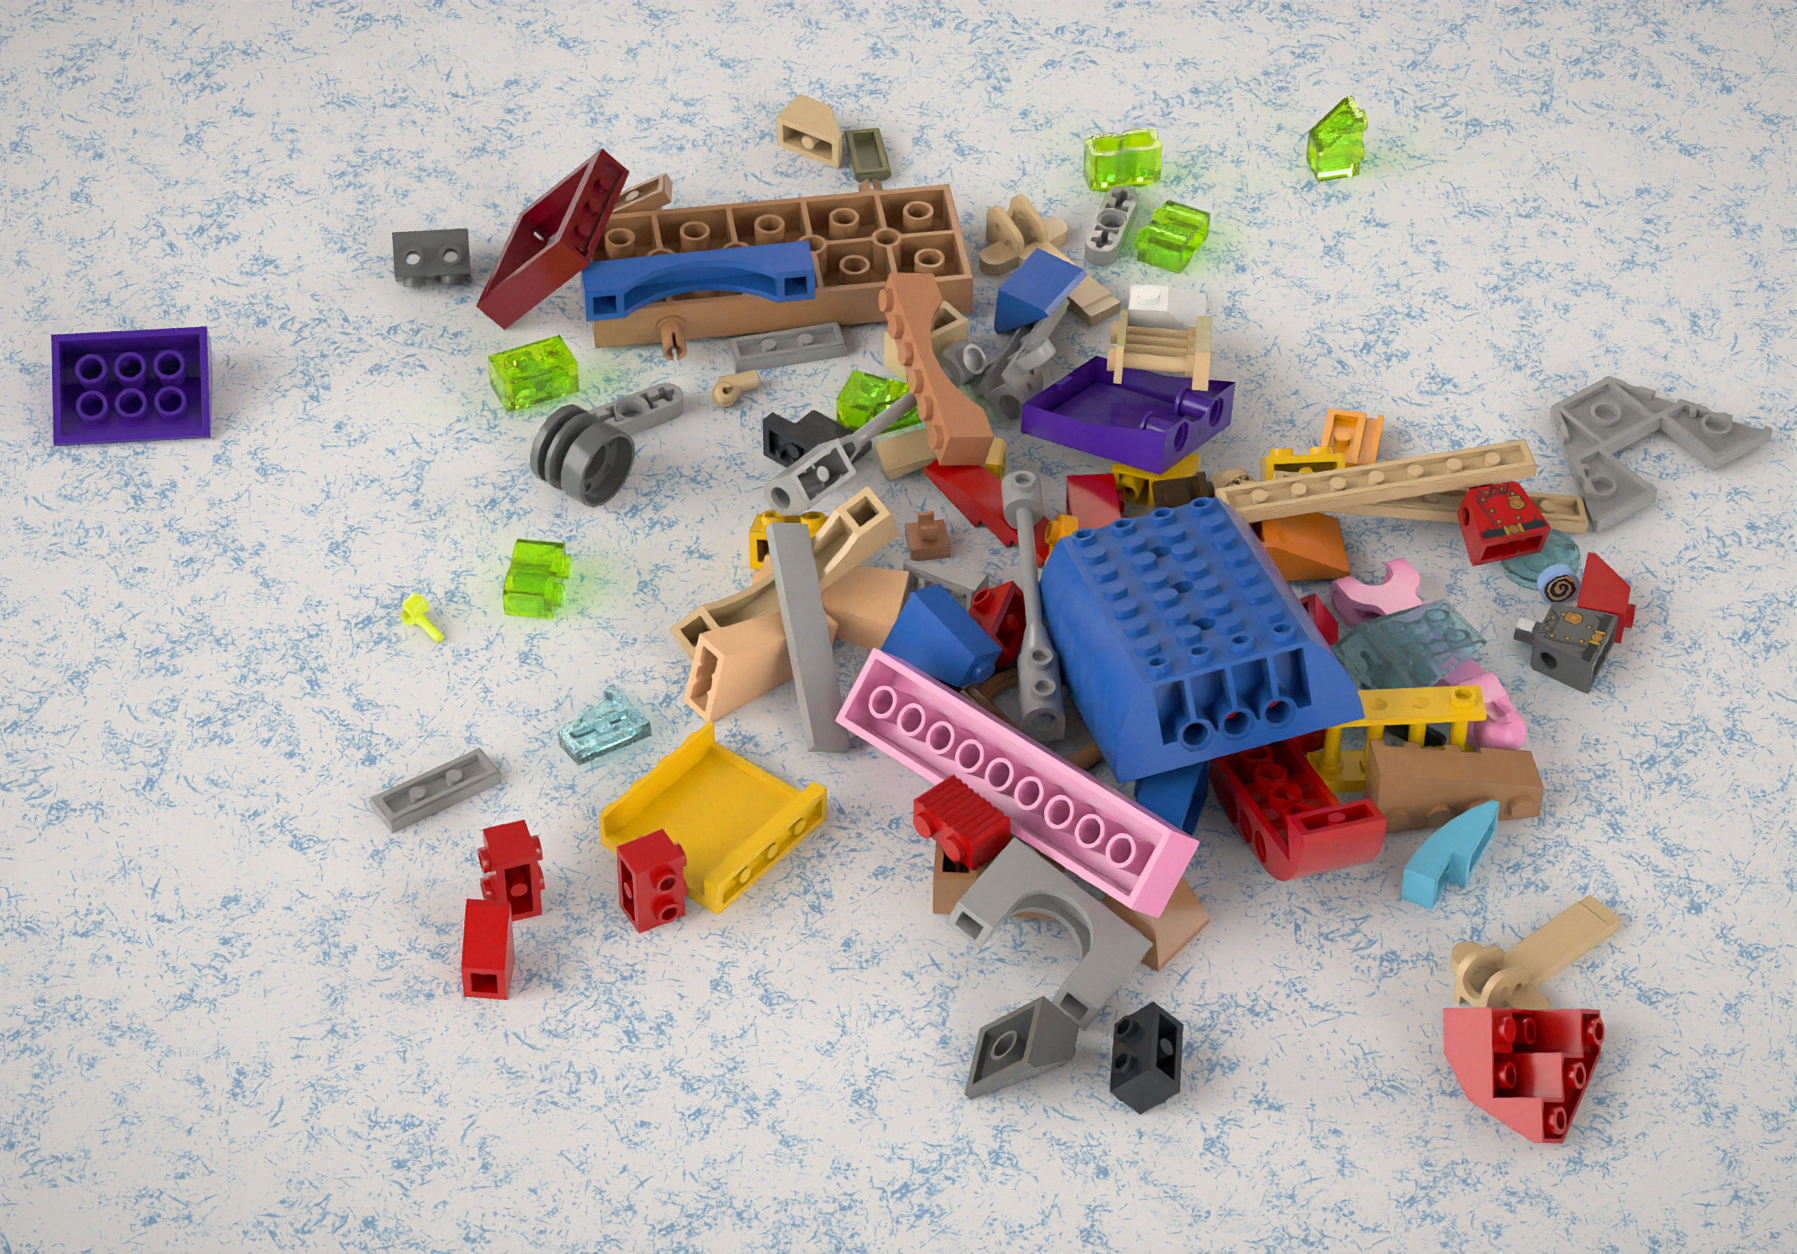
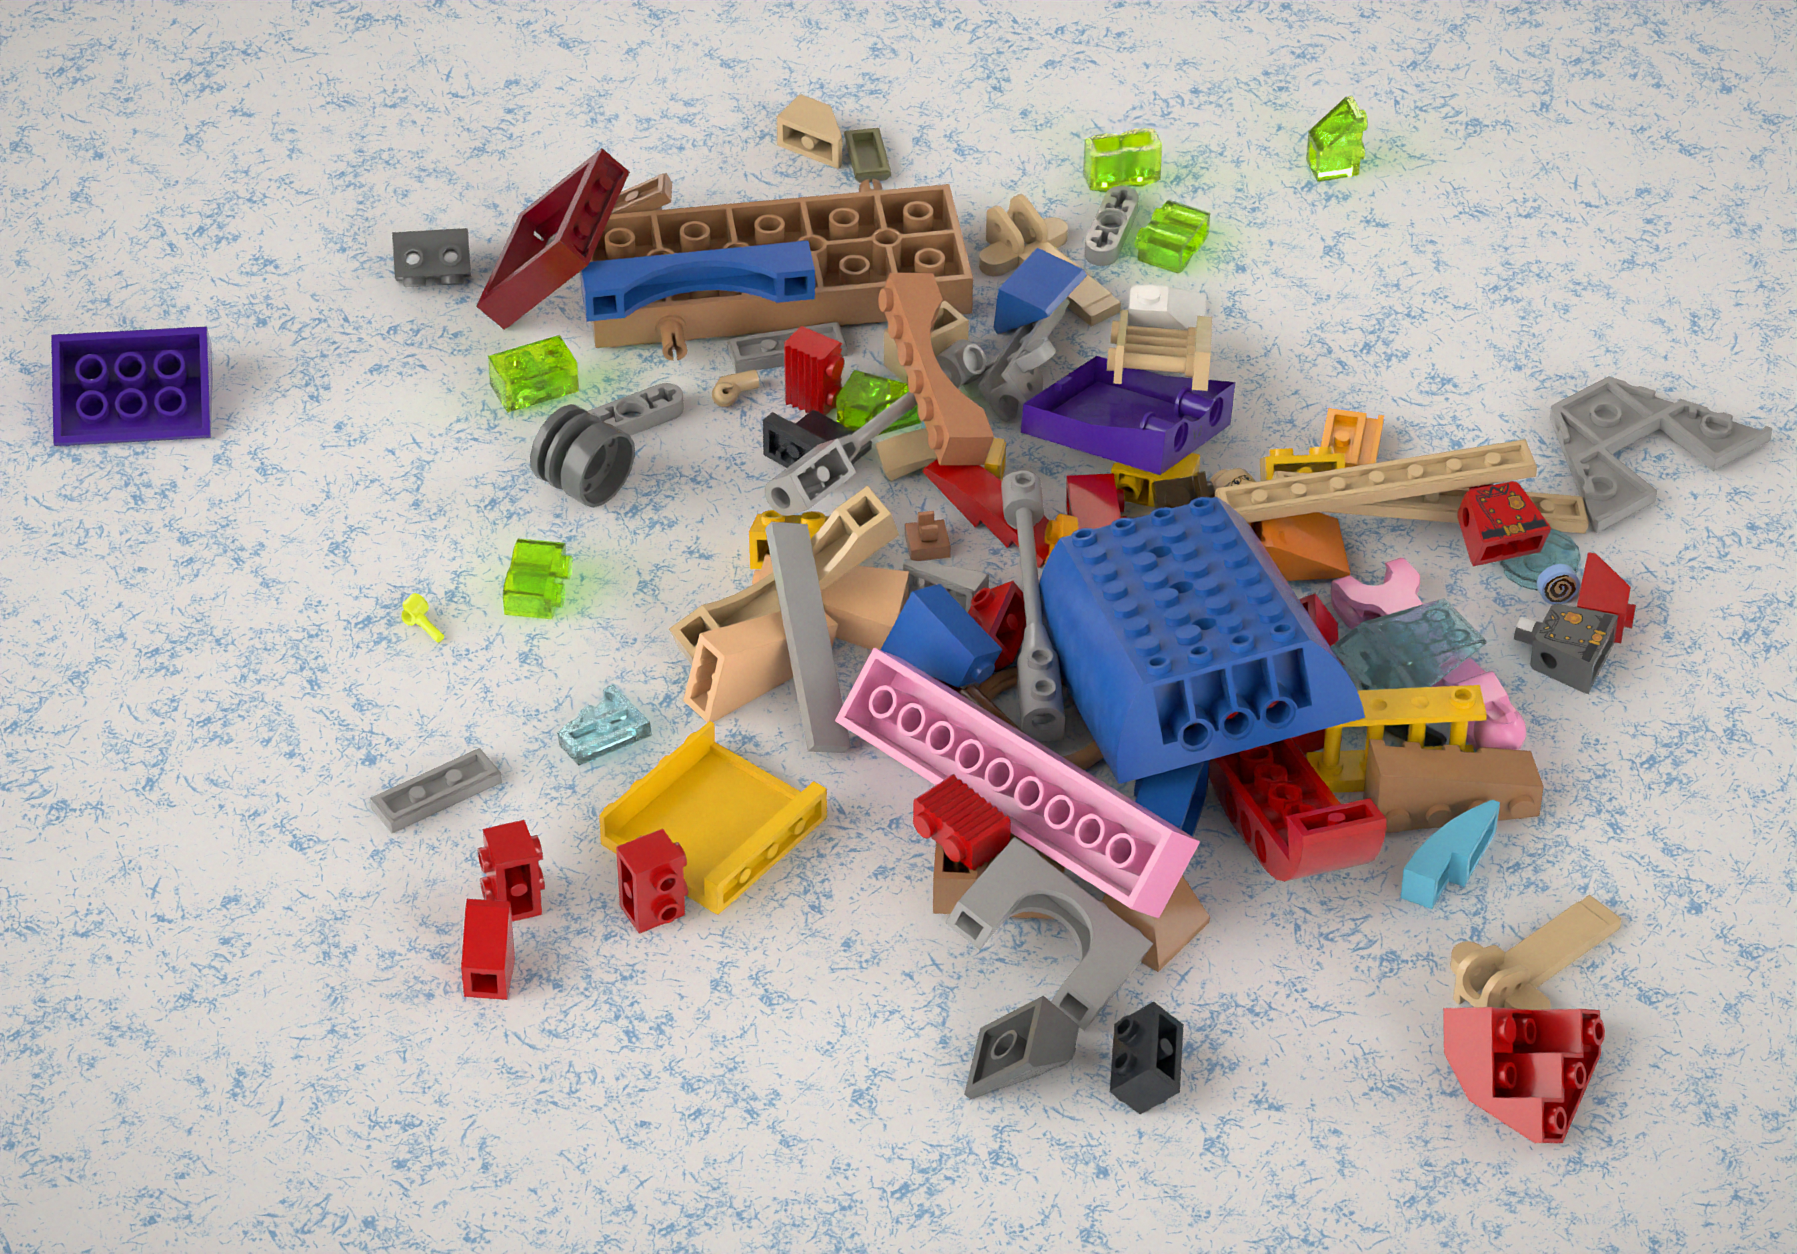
none -> red brick [784,326,845,416]

